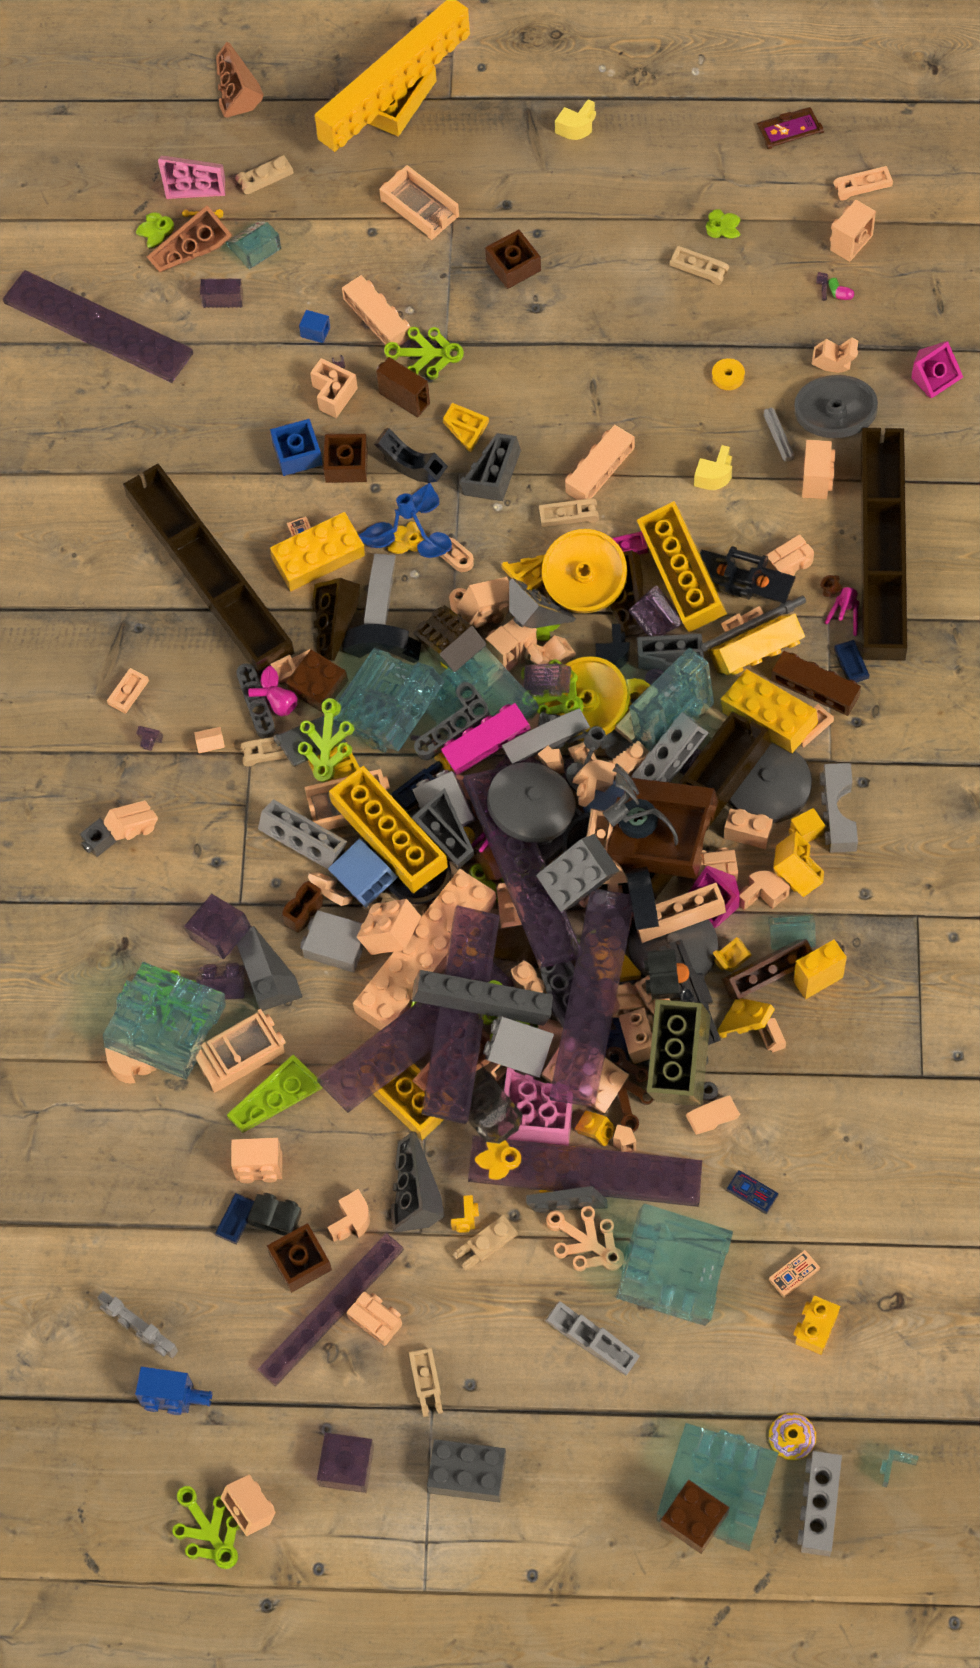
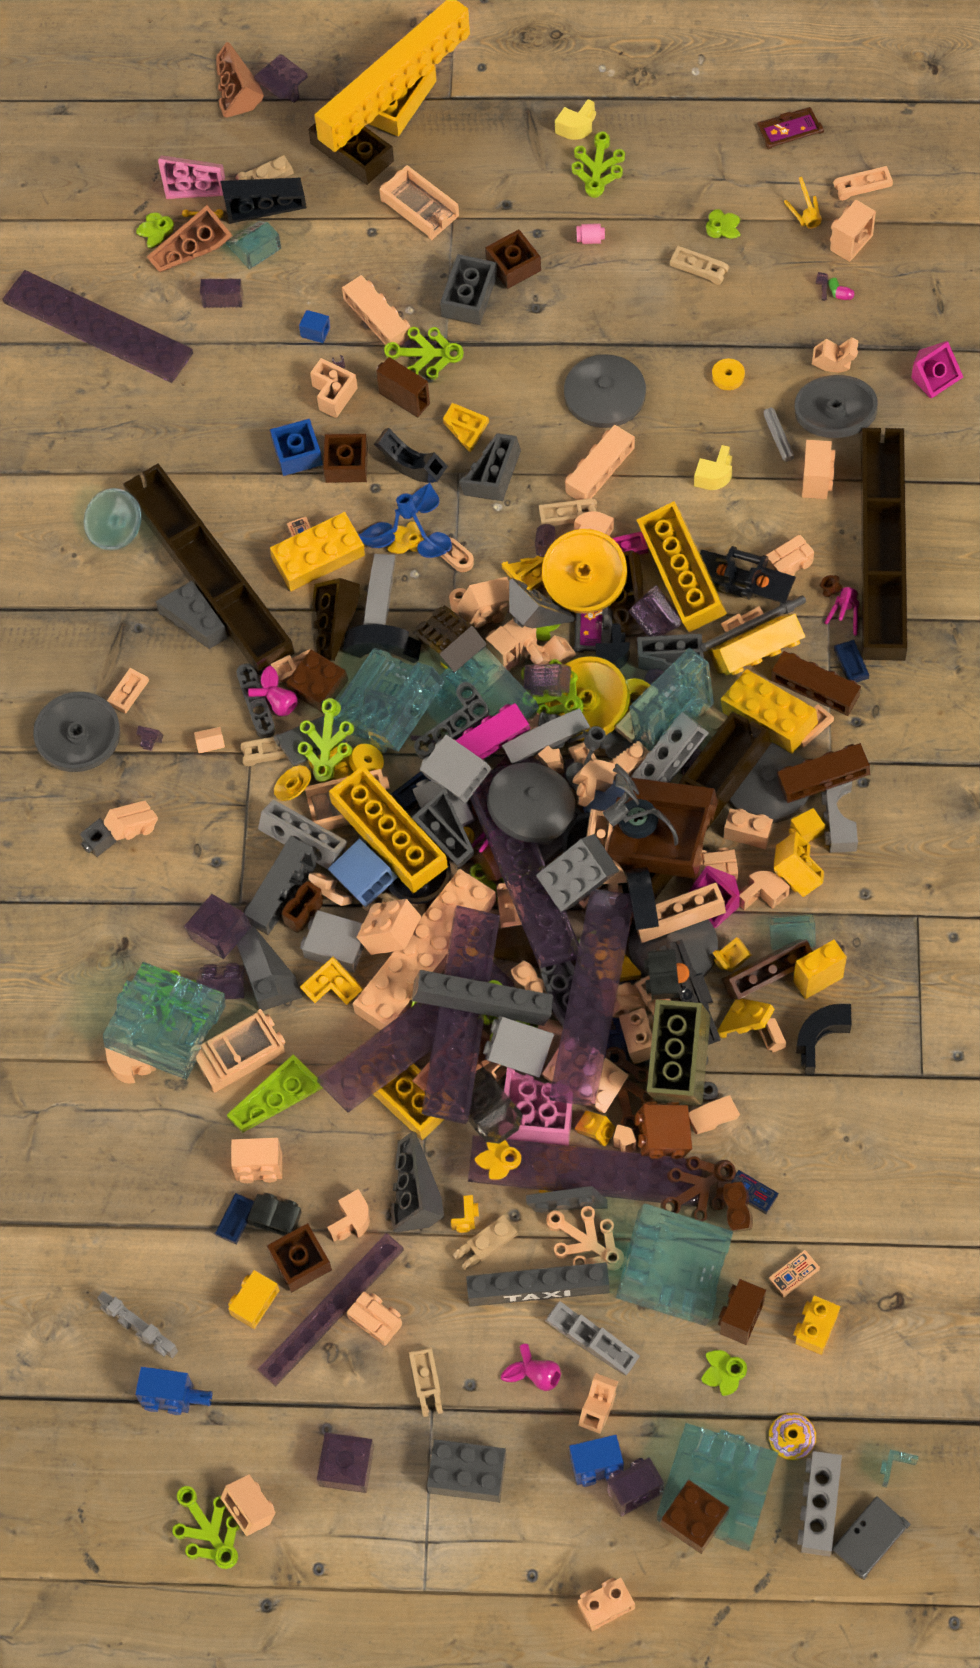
none -> dark grey dish [33,692,121,772]
none -> clear light blue dish [84,488,141,551]
none -> dark grey wedge [156,581,227,649]
none -> black wedge [221,177,307,224]
none -> yellow brick [228,1270,280,1329]
none -> dark grey wedge [244,836,317,935]
none -> bracket [254,54,308,103]
none -> yellow dish [274,765,311,801]
none -> yellow plate [300,956,364,1005]
none -> dark brown brick [308,123,394,185]
none -> yellow piece [349,743,384,772]
none -> light grey brick [419,735,491,804]
none -> dark grey brick [440,254,497,325]
none -> dark grey brick [466,1262,609,1307]
none -> dark pink piece [501,1344,561,1391]
none -> beam [535,524,556,557]
none -> dark grey dish [564,354,646,428]
none -> blue brick [569,1435,624,1487]
none -> lime plant [572,131,625,198]
none -> door [573,606,613,653]
none -> light nougat brick [574,511,614,536]
none -> bright pink brick [576,223,605,244]
none -> light nougat brick [578,1373,618,1434]
none -> light nougat brick [578,1578,635,1631]
none -> clear purple brick [607,1457,664,1517]
none -> dark orange brick [635,1102,692,1159]
none -> reddish brown plant [660,1156,736,1223]
none -> lime plate [701,1350,747,1396]
none -> reddish brown brick [718,1279,766,1345]
none -> reddish brown brick [723,1182,753,1232]
none -> reddish brown brick [777,743,870,803]
none -> yellow plant [784,177,822,229]
none -> black arch [796,1004,852,1075]
none -> dark grey door [832,1496,911,1580]

